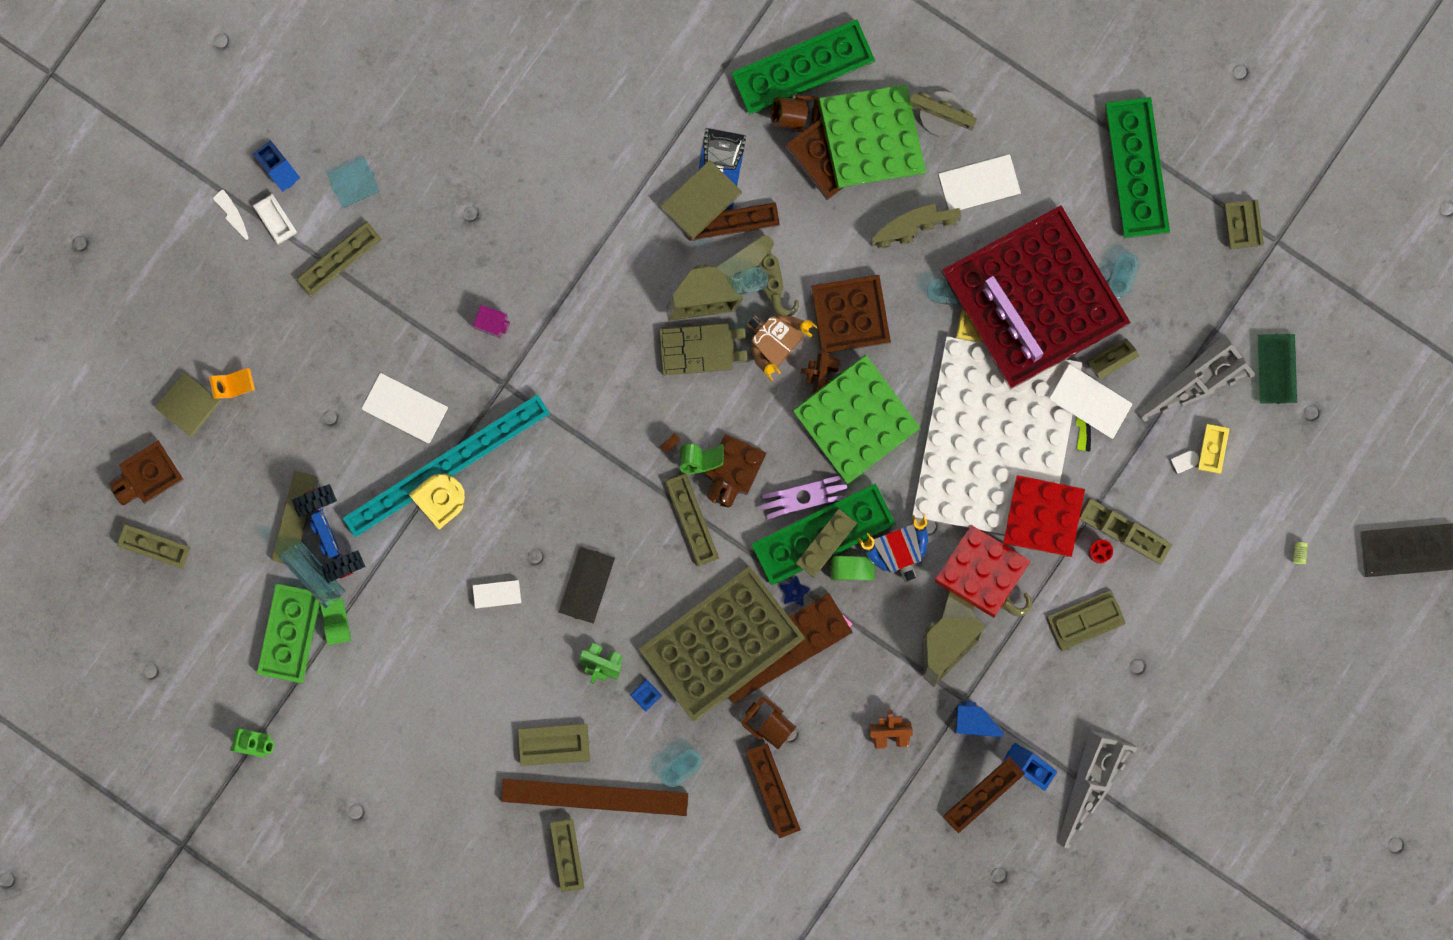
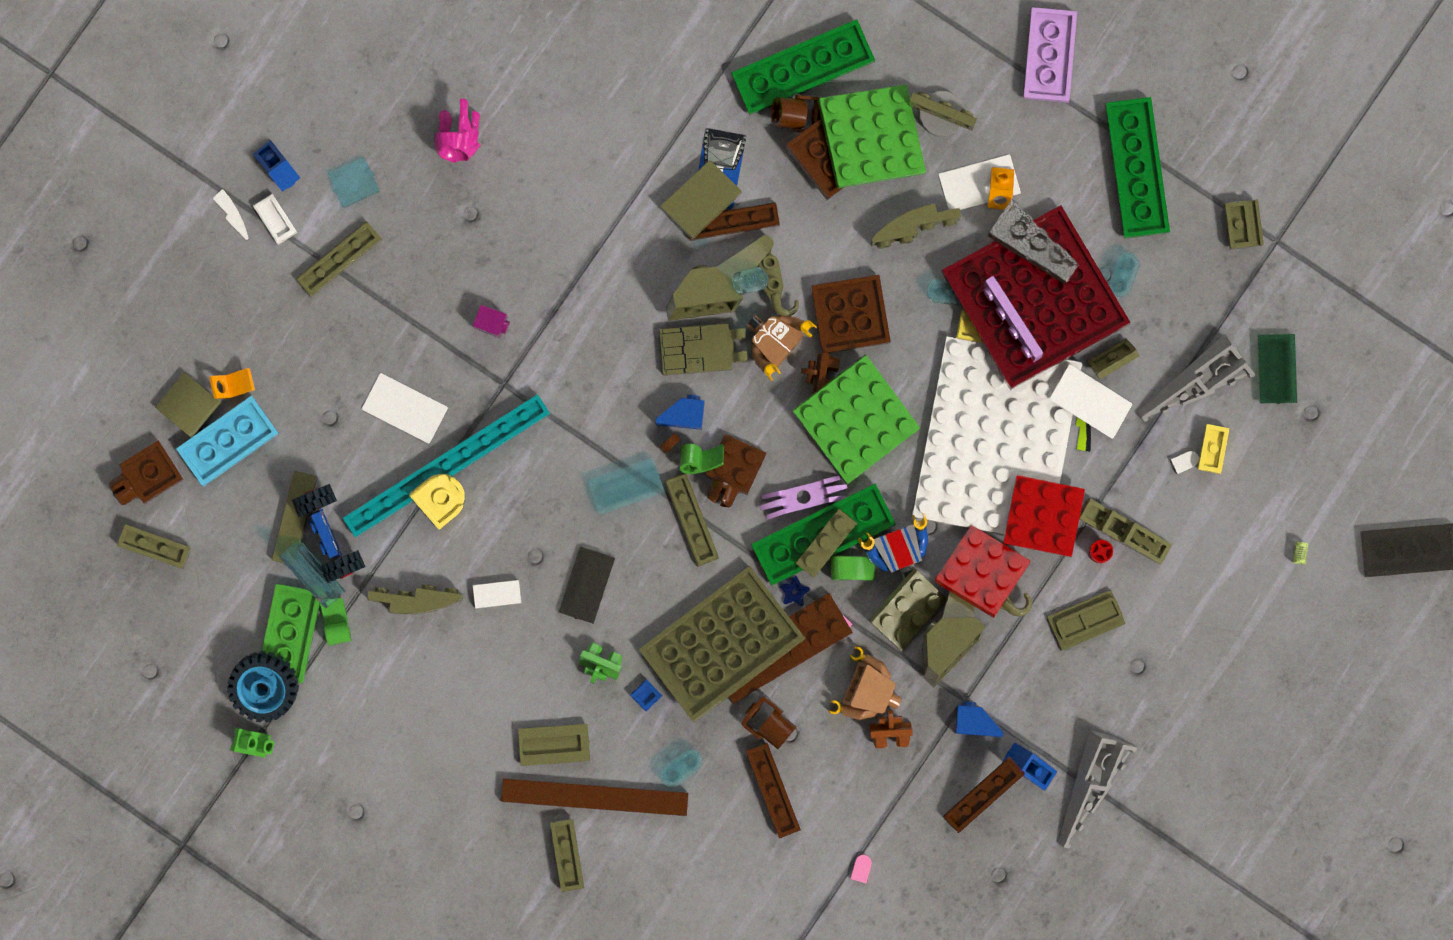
none -> medium azure plate [176,396,279,487]
none -> wheel [227,651,299,722]
none -> olive slope [367,584,464,614]
none -> dark pink piece [434,98,481,163]
none -> clear light blue piece [587,458,665,515]
none -> blue slope [656,395,705,430]
none -> medium nougat torso [828,647,901,720]
none -> bright pink piece [850,855,872,883]
none -> olive plate [868,568,947,651]
none -> light orange bracket [988,167,1014,210]
none -> clear smoke wing [988,198,1079,285]
none -> lavender plate [1023,7,1077,103]

